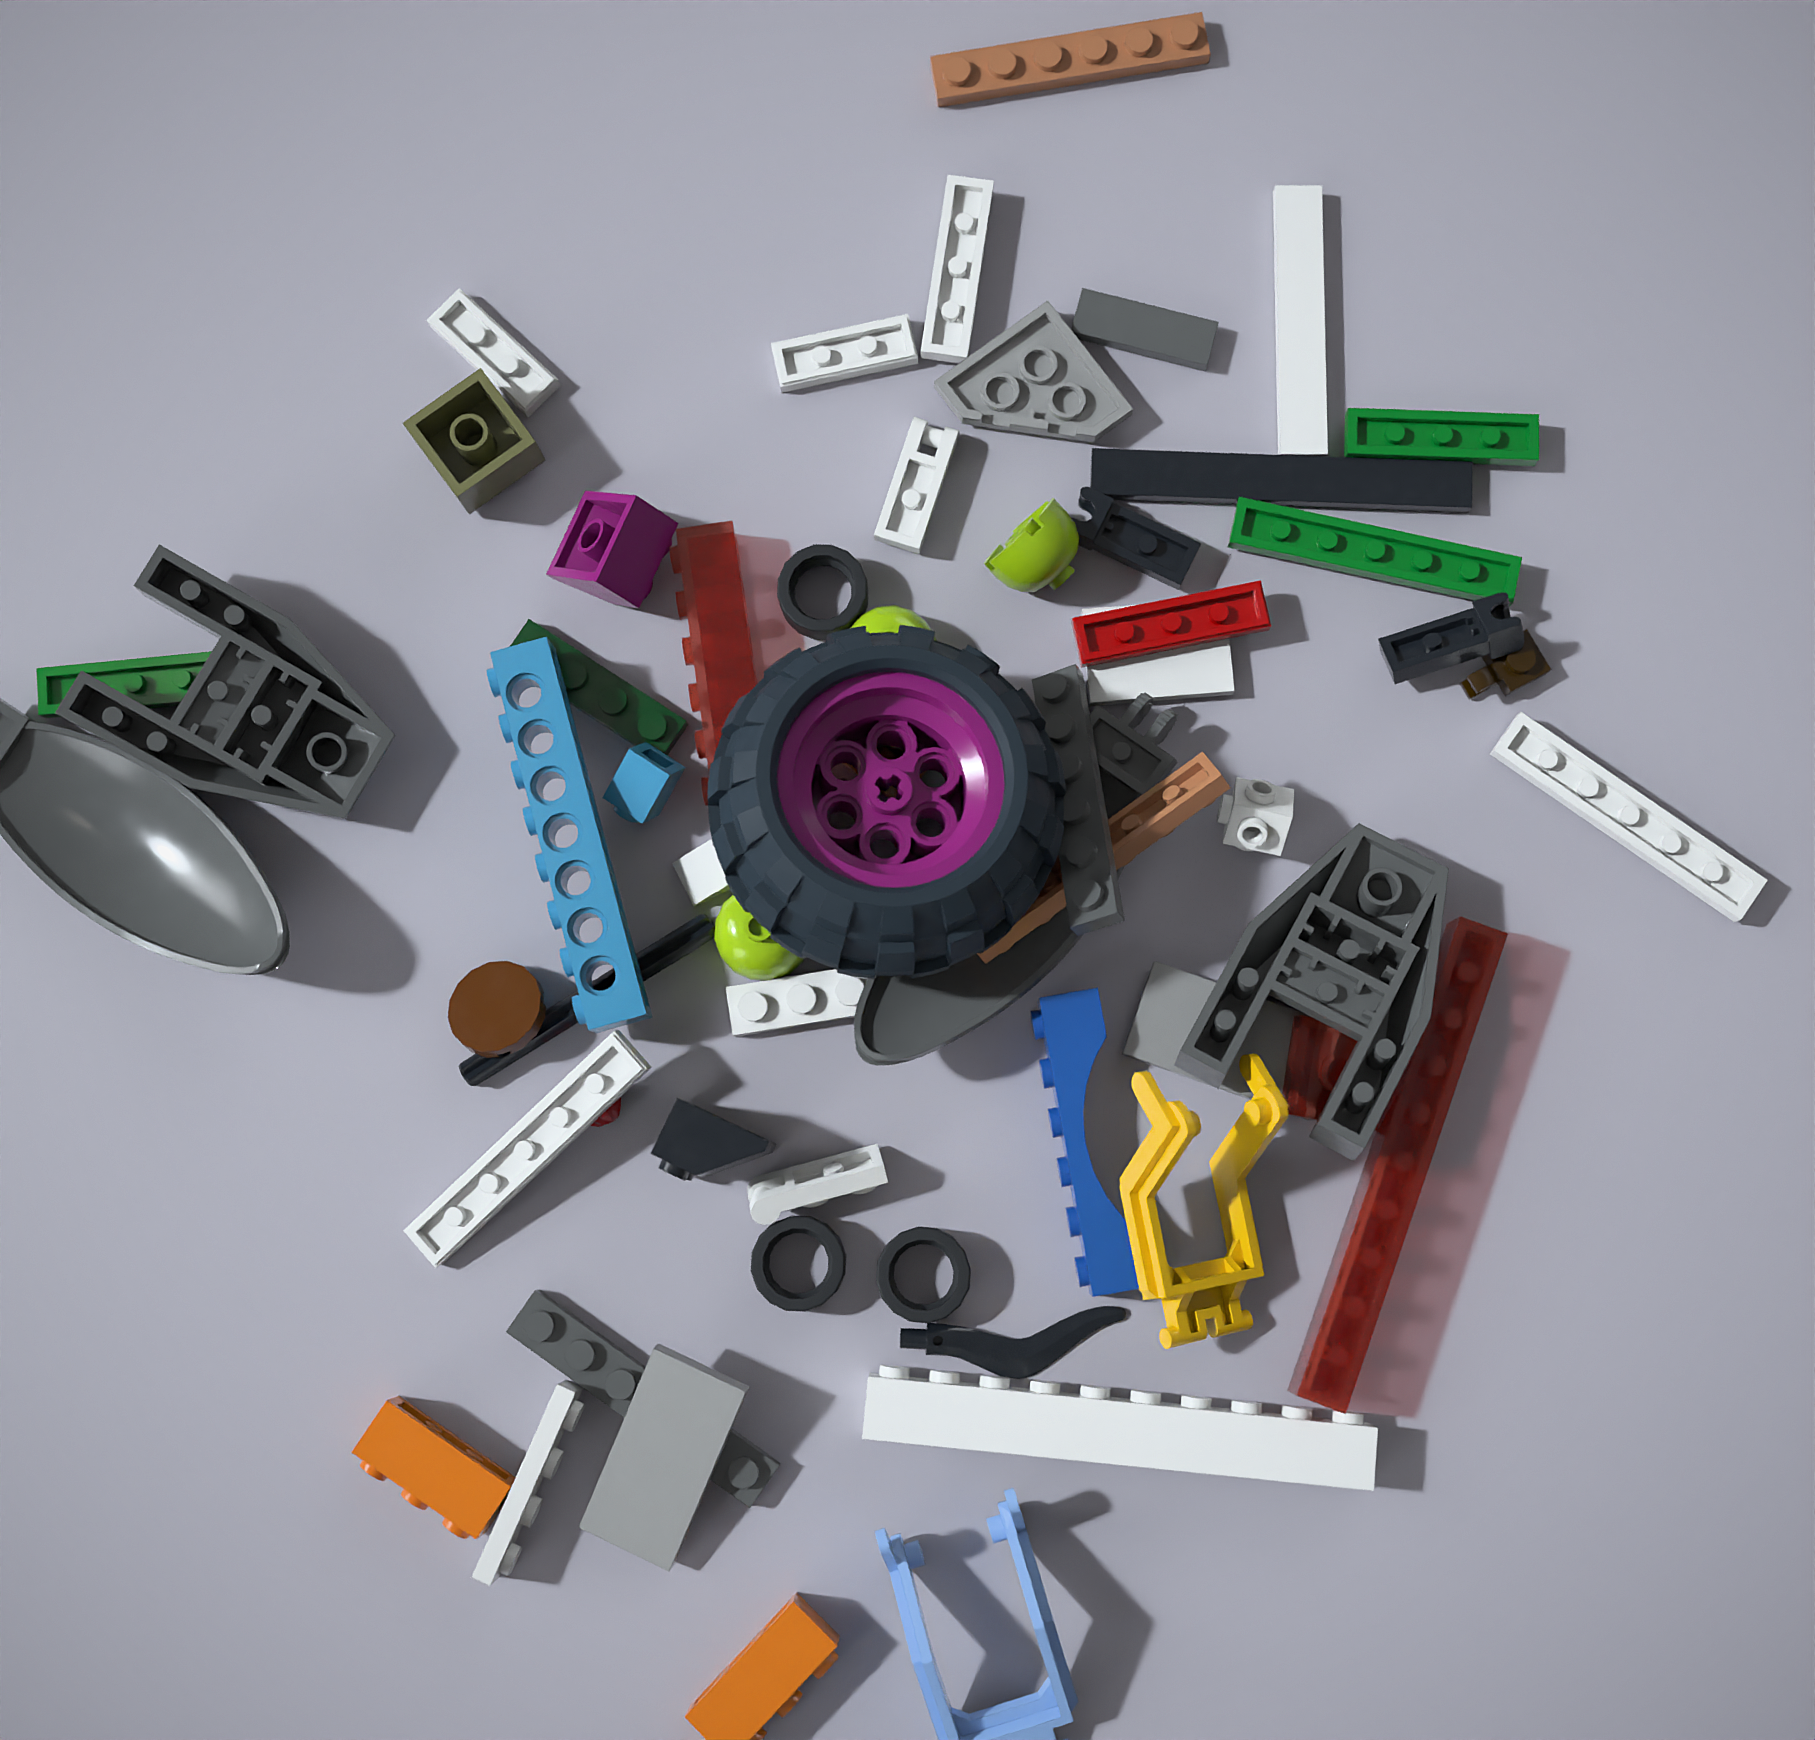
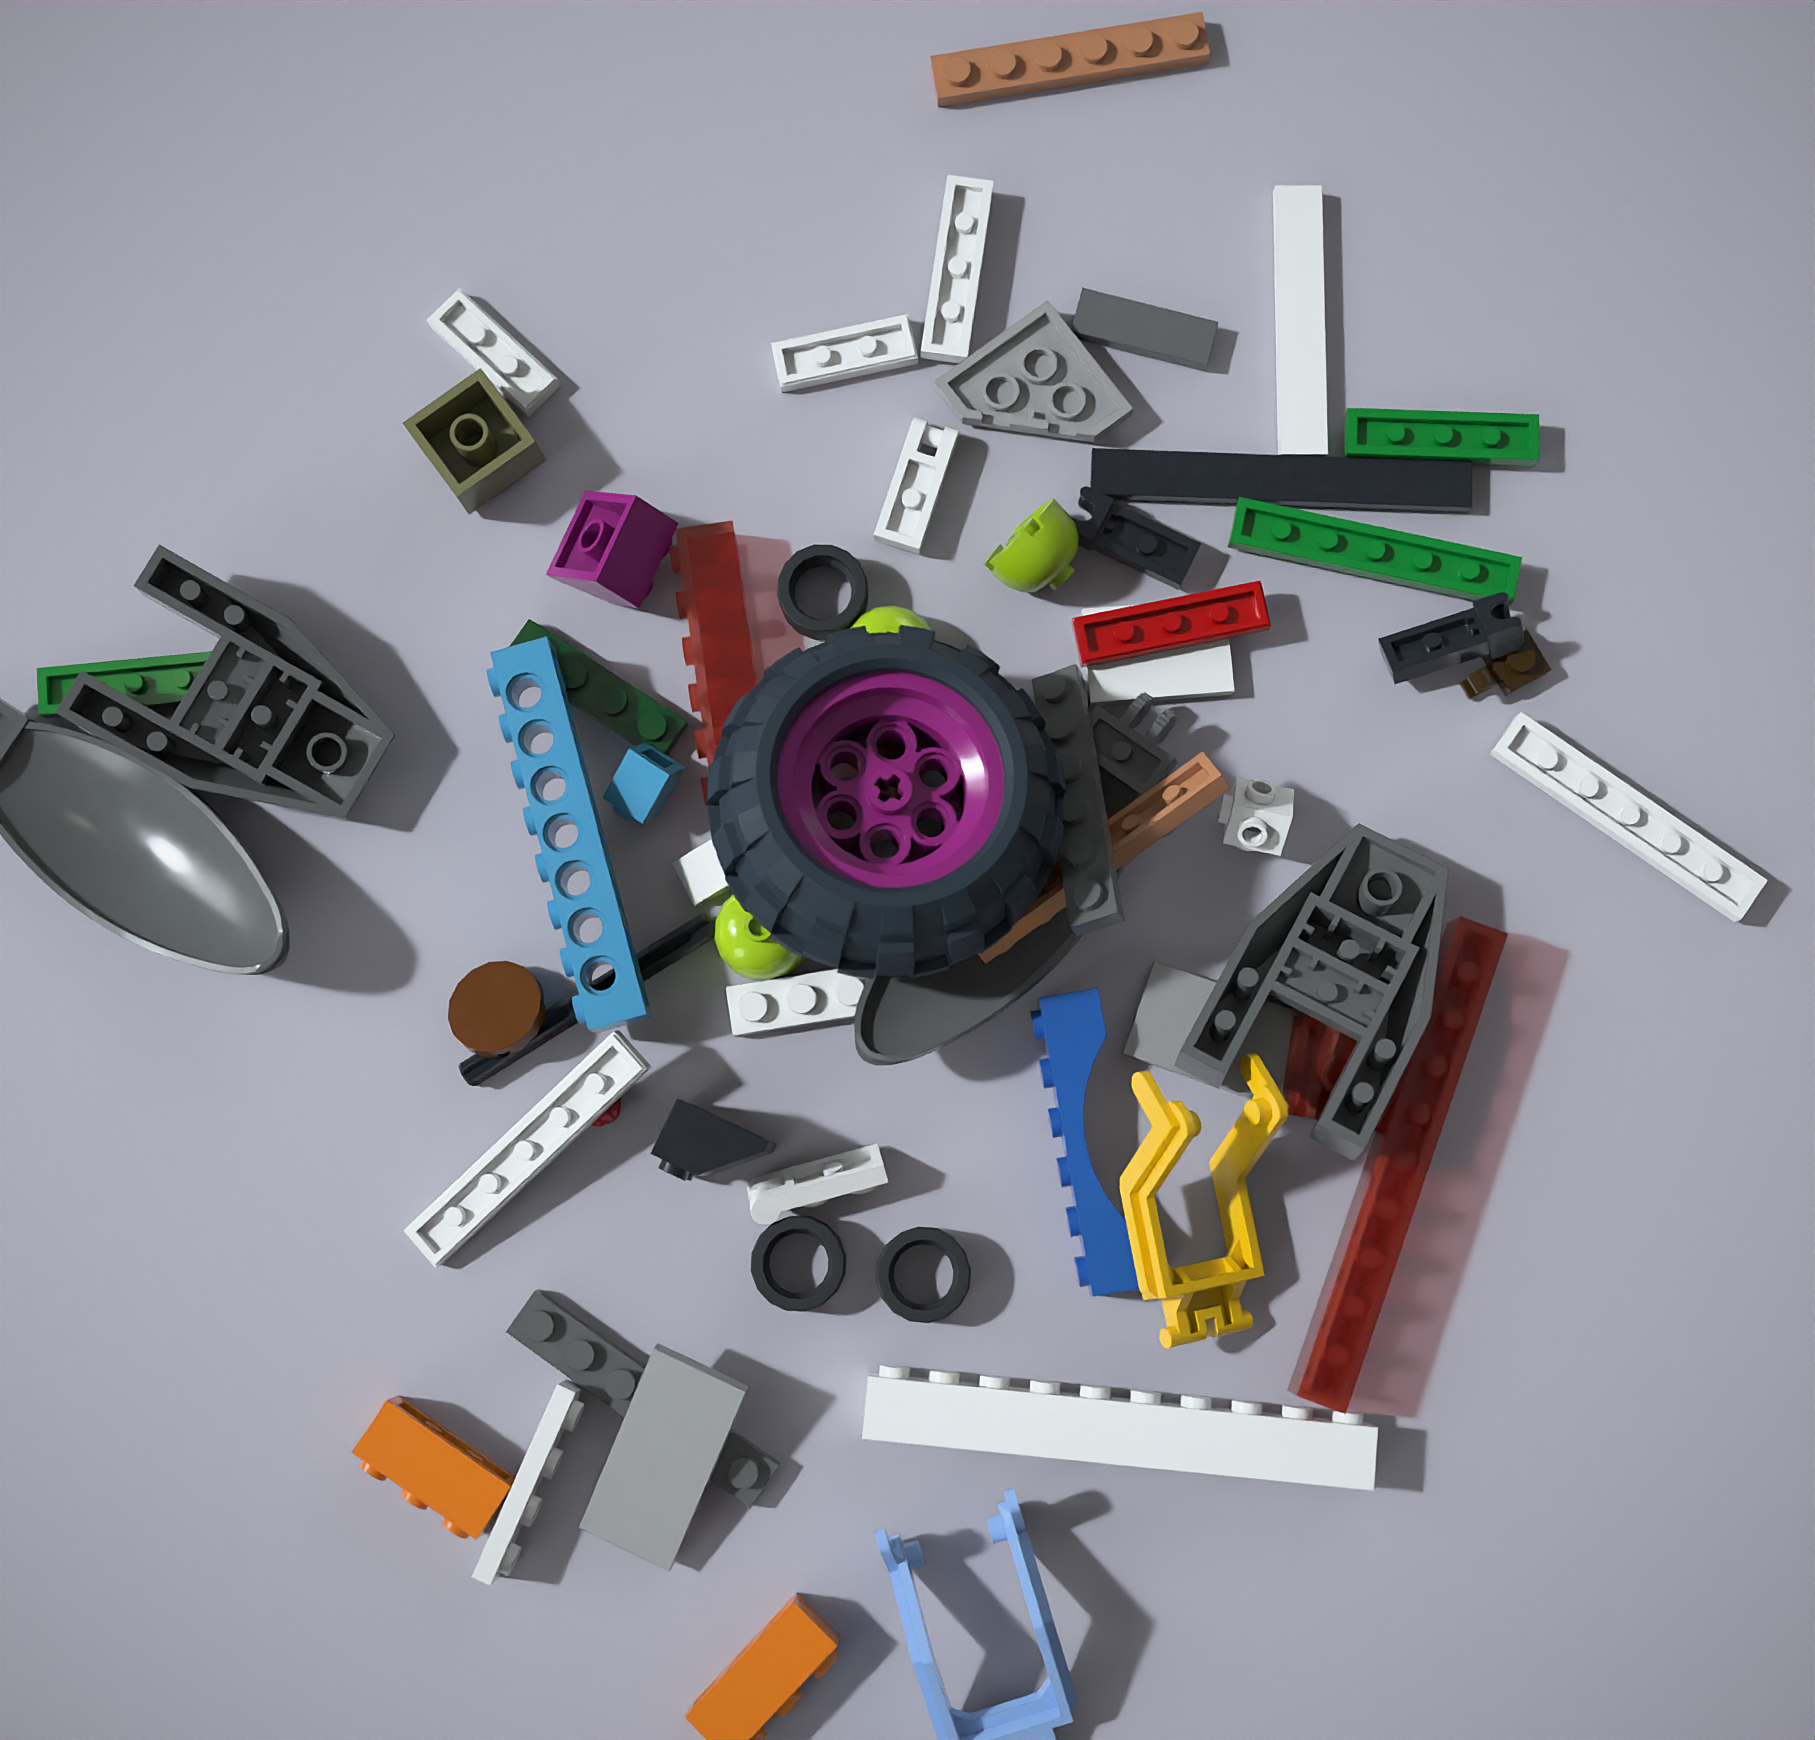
black piece [900,1306,1126,1379] -> none

